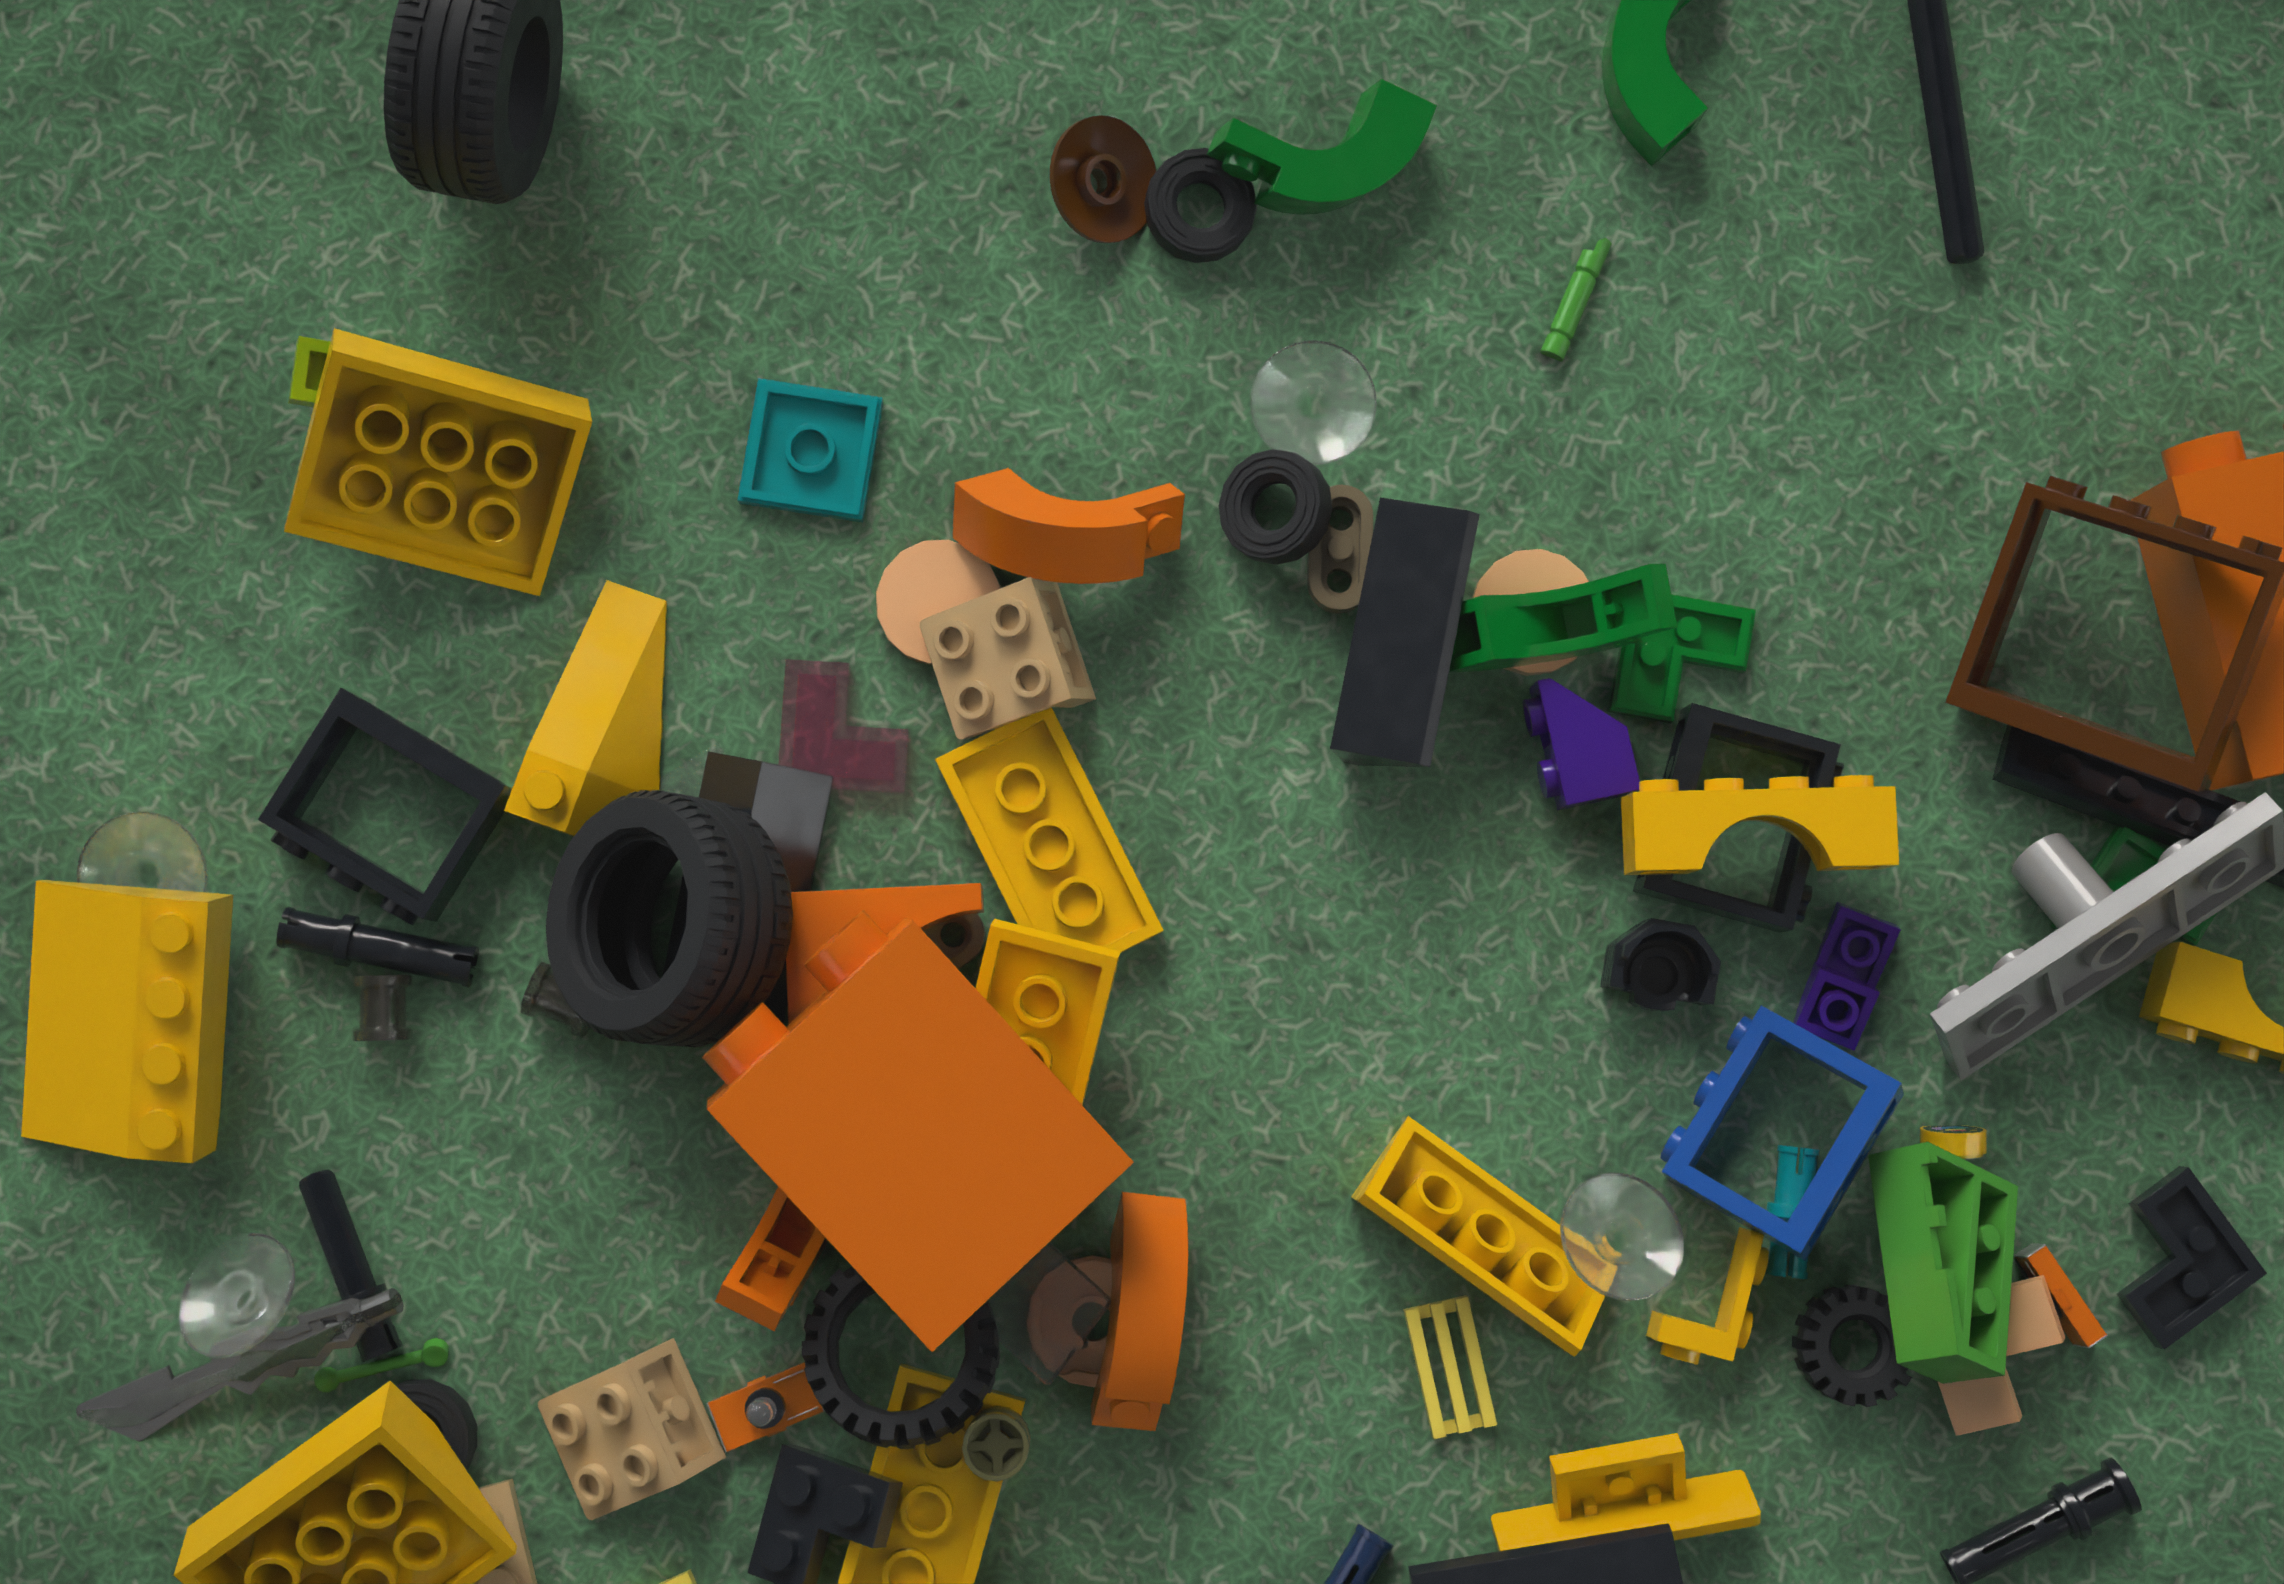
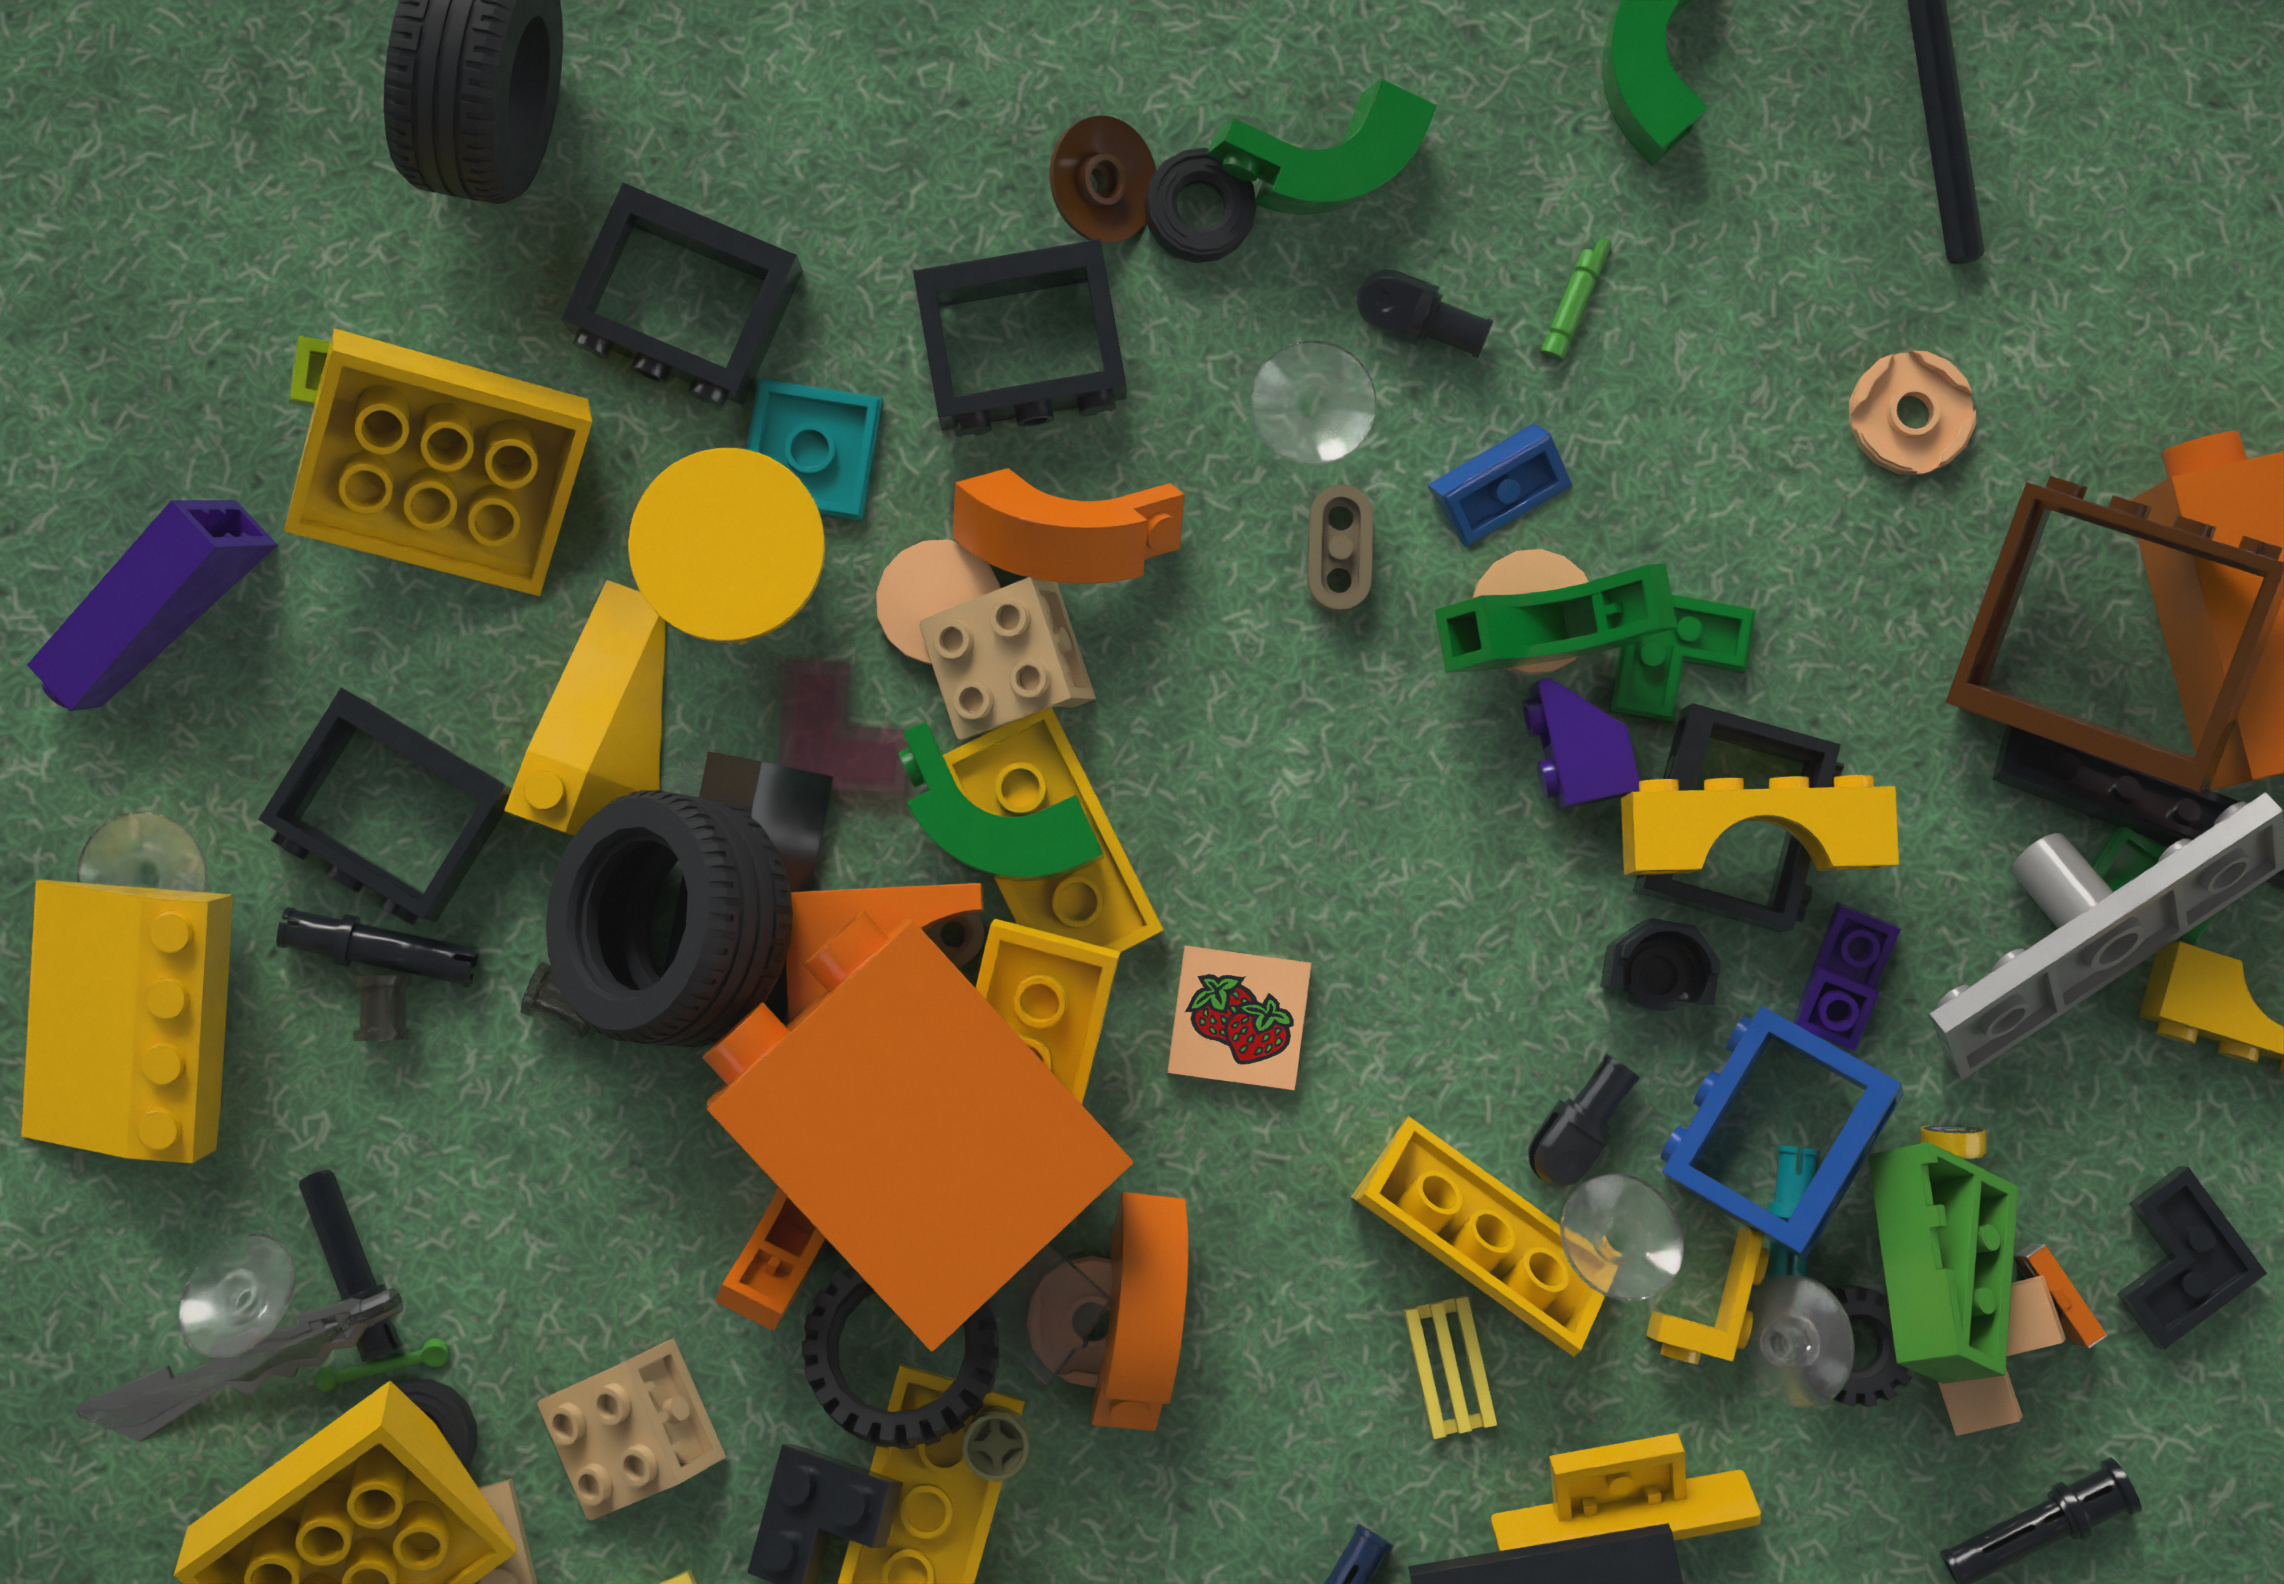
orange piece [706,1362,825,1453] -> none
black tyre [1218,449,1333,565] -> none
black slope [1330,497,1480,767] -> none
none -> dark purple slope [27,500,278,711]
none -> black window [561,183,803,408]
none -> yellow piece [628,448,826,645]
none -> green arch [898,721,1104,881]
none -> black window [913,239,1127,437]
none -> light nougat tile [1167,946,1311,1090]
none -> black arm [1357,269,1493,358]
none -> blue slope [1428,423,1573,548]
none -> black arm [1528,1054,1640,1187]
none -> clear dish [1745,1275,1854,1408]
none -> light nougat tile [1849,351,1976,475]

